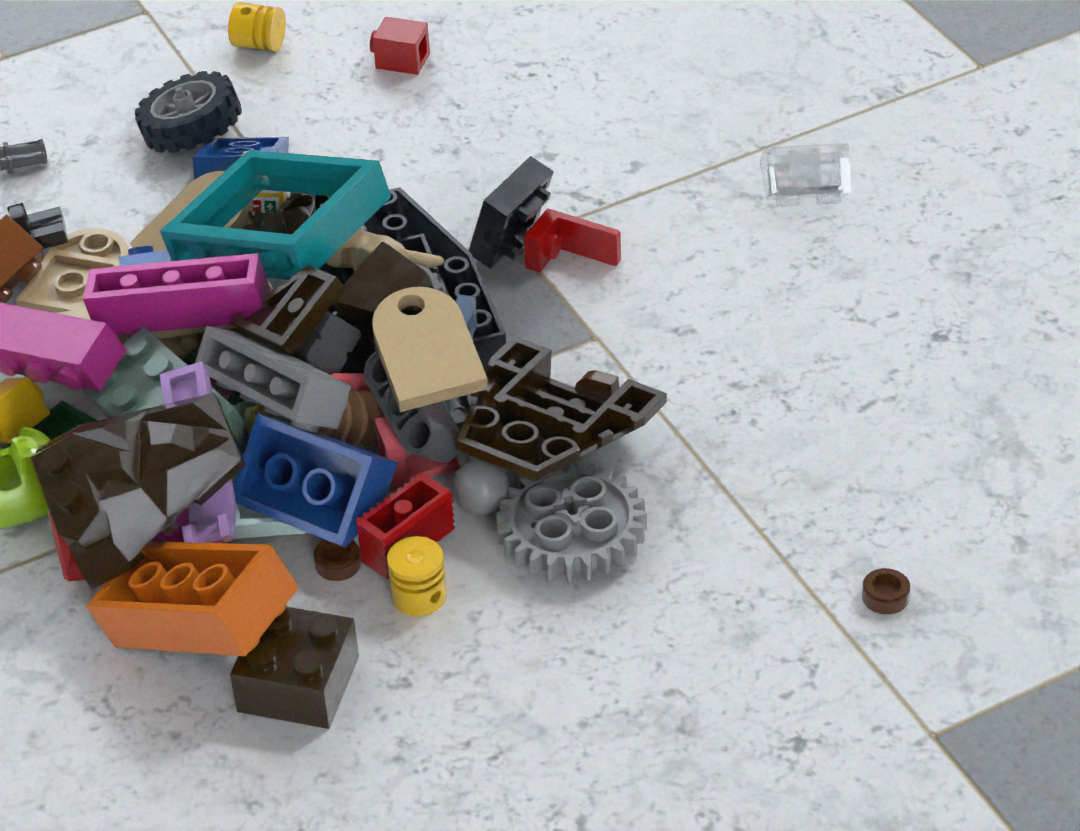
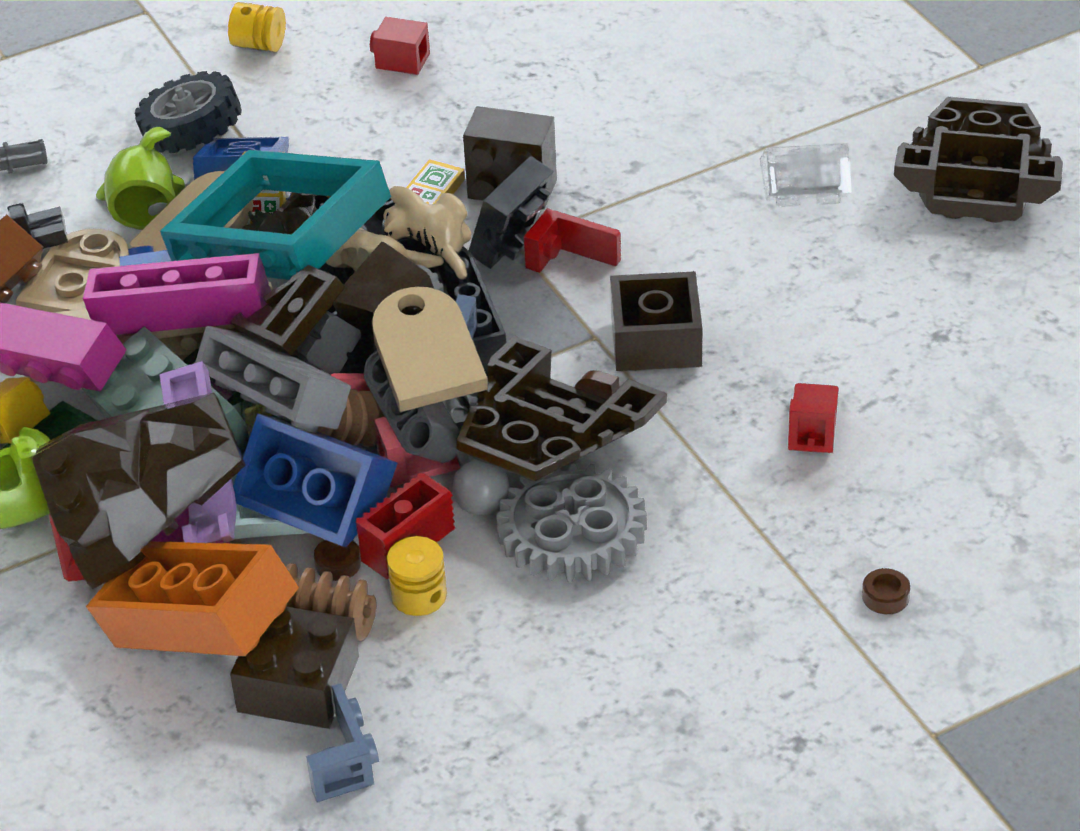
none -> lime piece [96,127,185,230]
none -> medium nougat piece [286,563,377,641]
none -> sand blue bracket [306,683,379,802]
none -> tan animal [383,186,471,280]
none -> tile [406,159,465,204]
none -> brick [463,106,557,210]
none -> dark brown brick [610,271,703,371]
none -> red bracket [788,383,839,453]
none -> dark brown wedge [894,97,1063,223]

